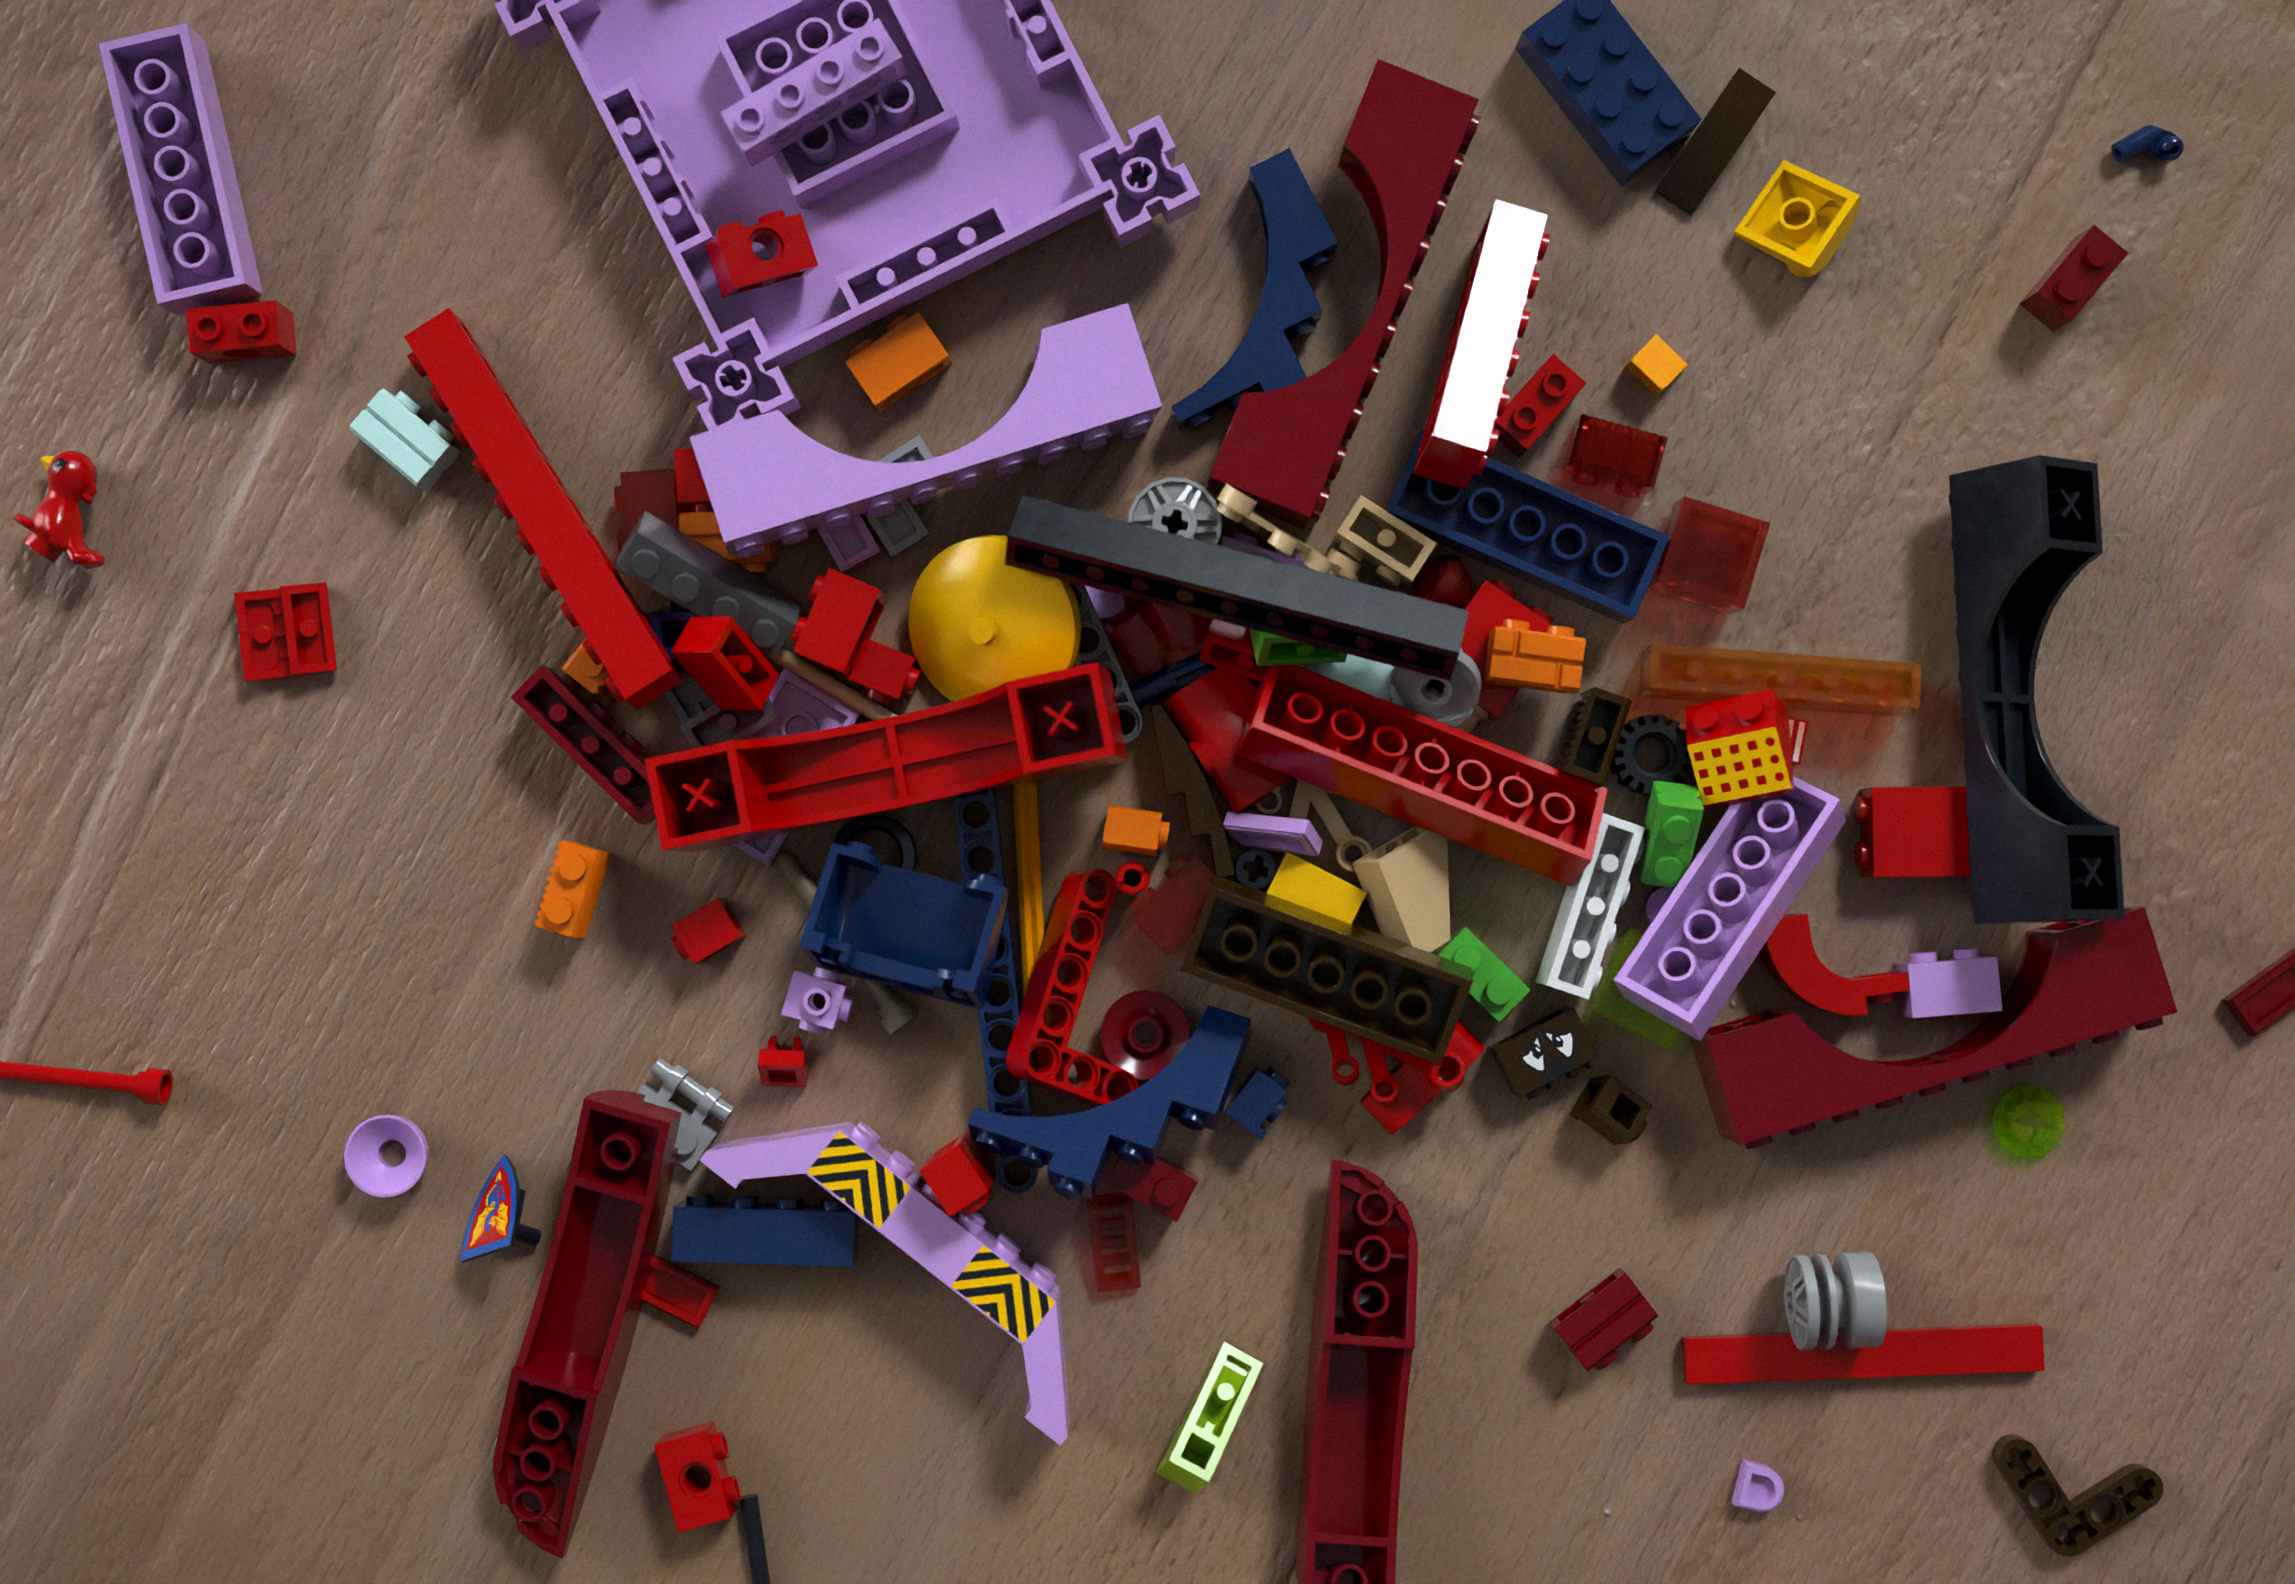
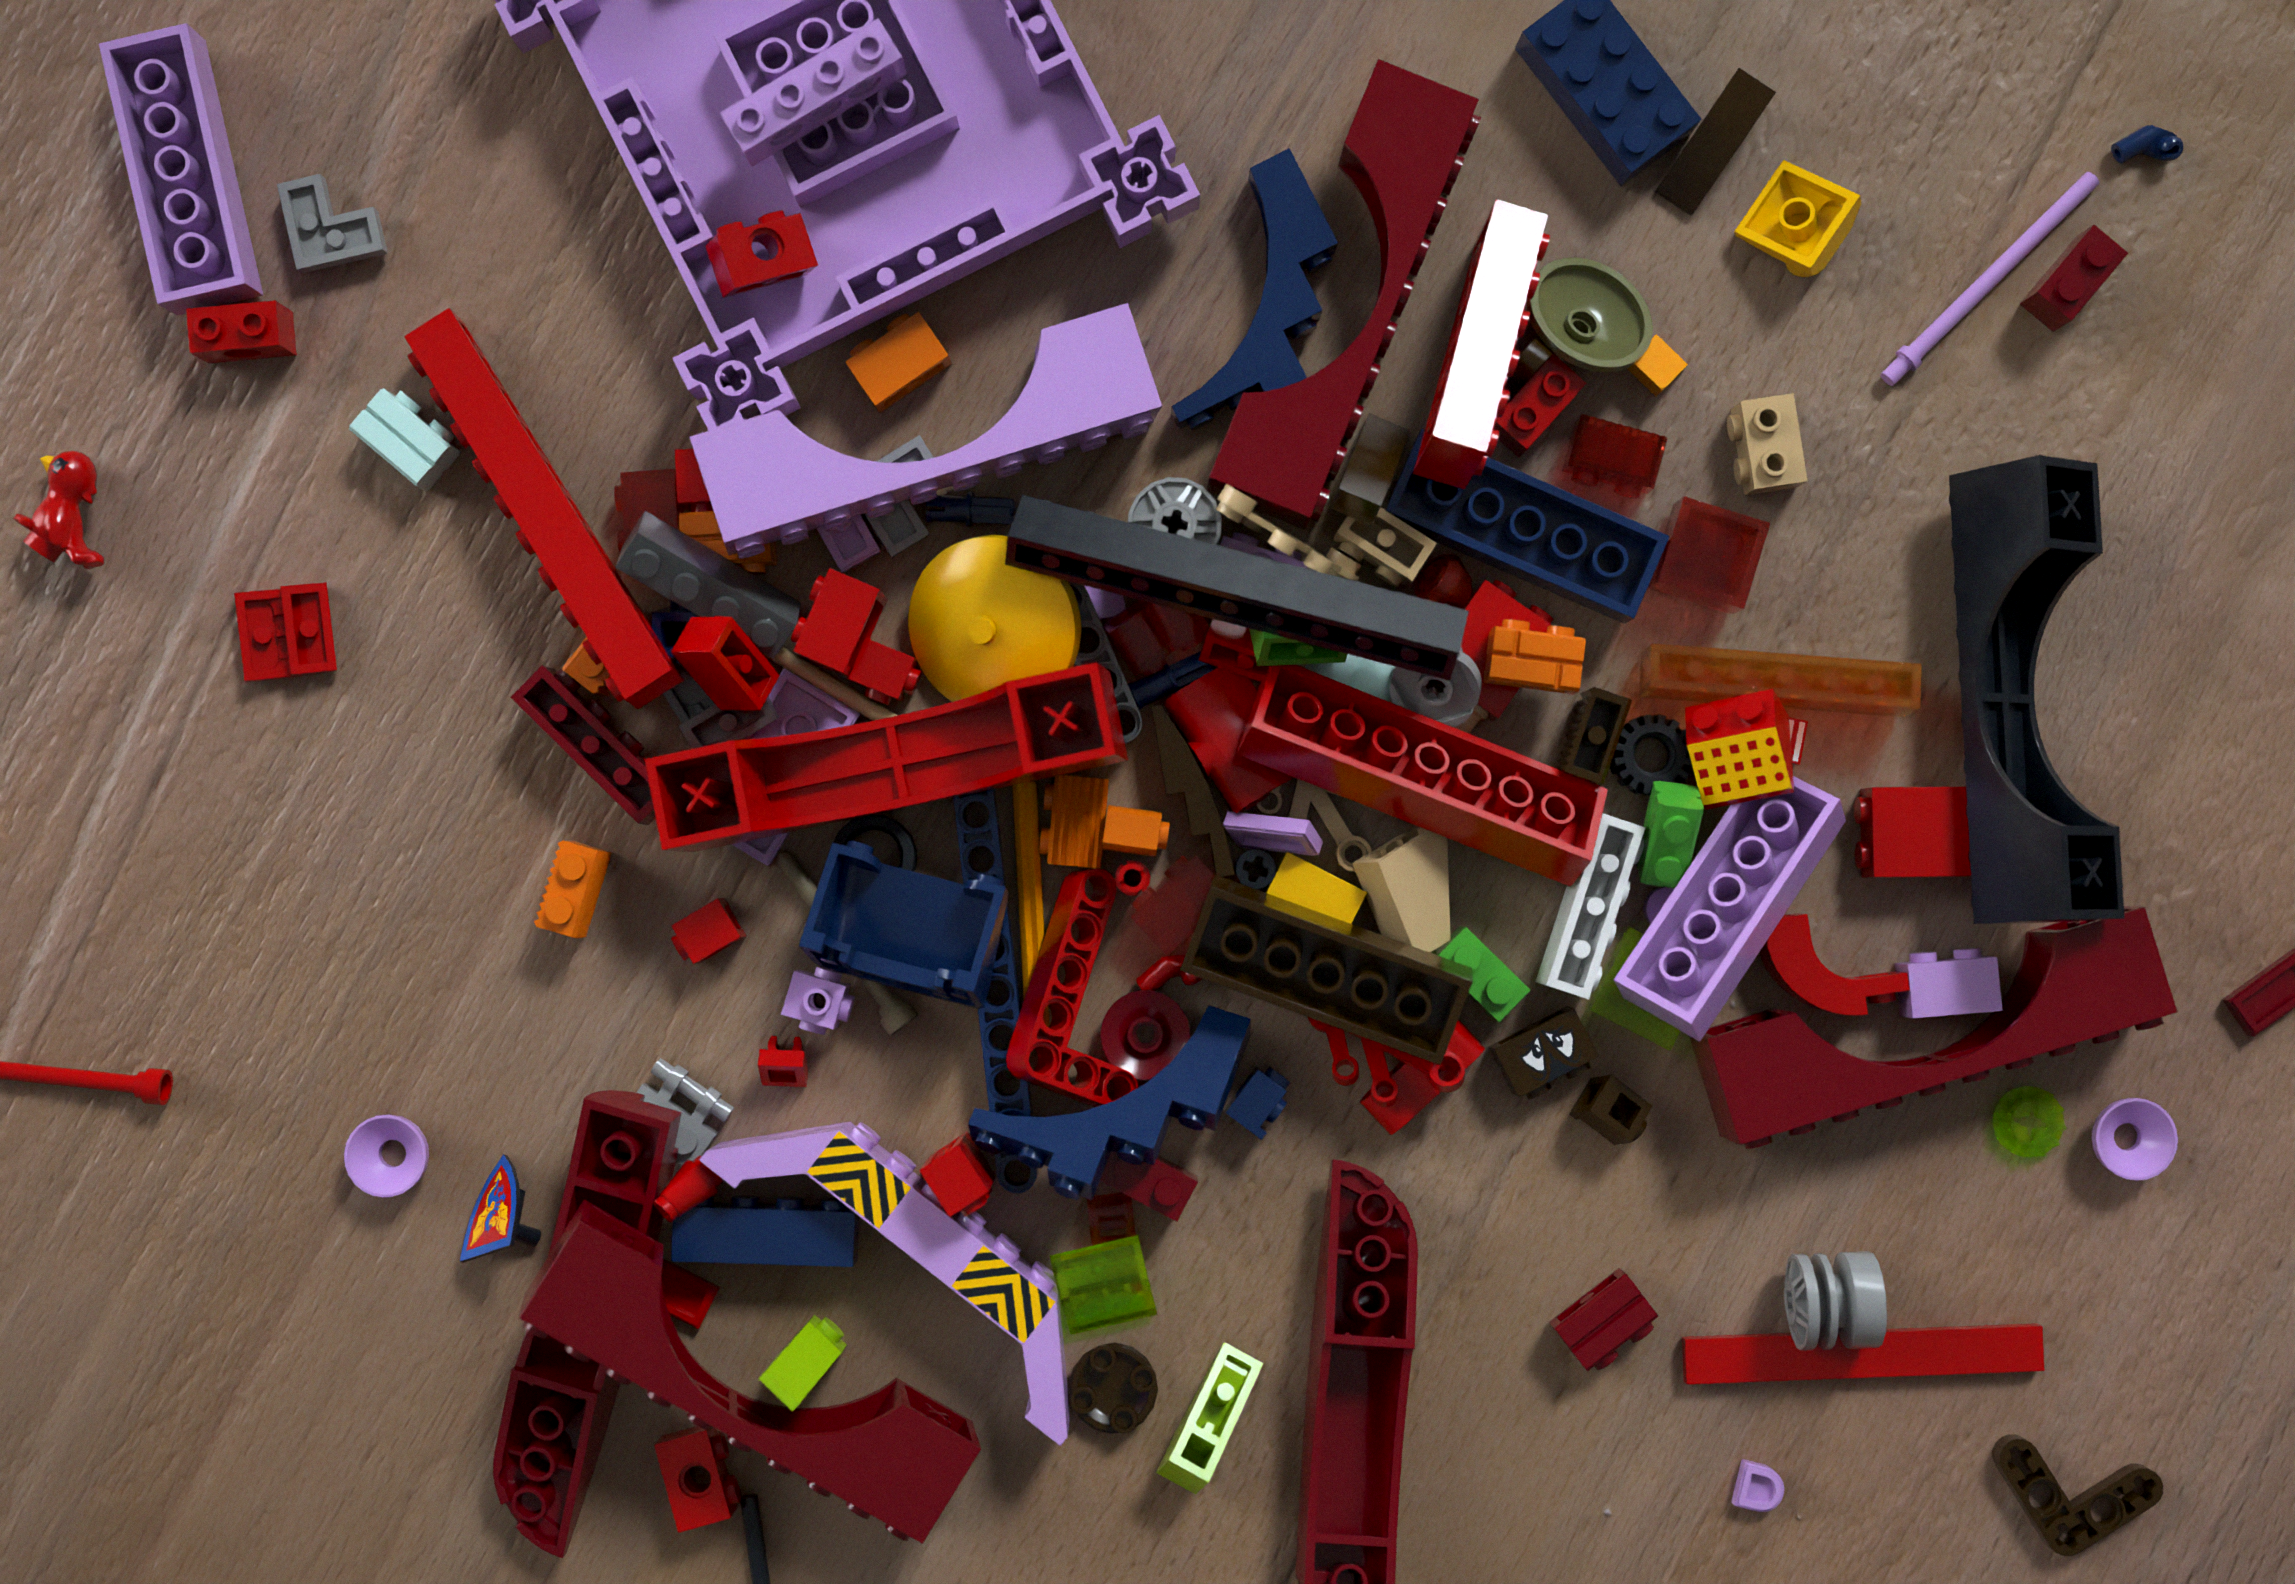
none -> light grey plate [277,174,388,274]
none -> dark red arch [519,1200,981,1544]
none -> red cone [653,1156,722,1222]
none -> lime slope [759,1314,847,1411]
none -> dark blue axle [926,492,1016,528]
none -> orange brick [1039,775,1109,869]
none -> clear neon green slope [1050,1235,1158,1335]
none -> dark brown dish [1069,1342,1158,1434]
none -> red arm [1136,954,1203,991]
none -> dark brown slope [1330,413,1410,526]
none -> dark brown beam [1508,339,1552,390]
none -> olive dish [1526,257,1653,373]
none -> tan brick [1727,393,1808,496]
none -> lavender bar [1880,172,2099,386]
none -> lavender piece [2091,1098,2178,1181]

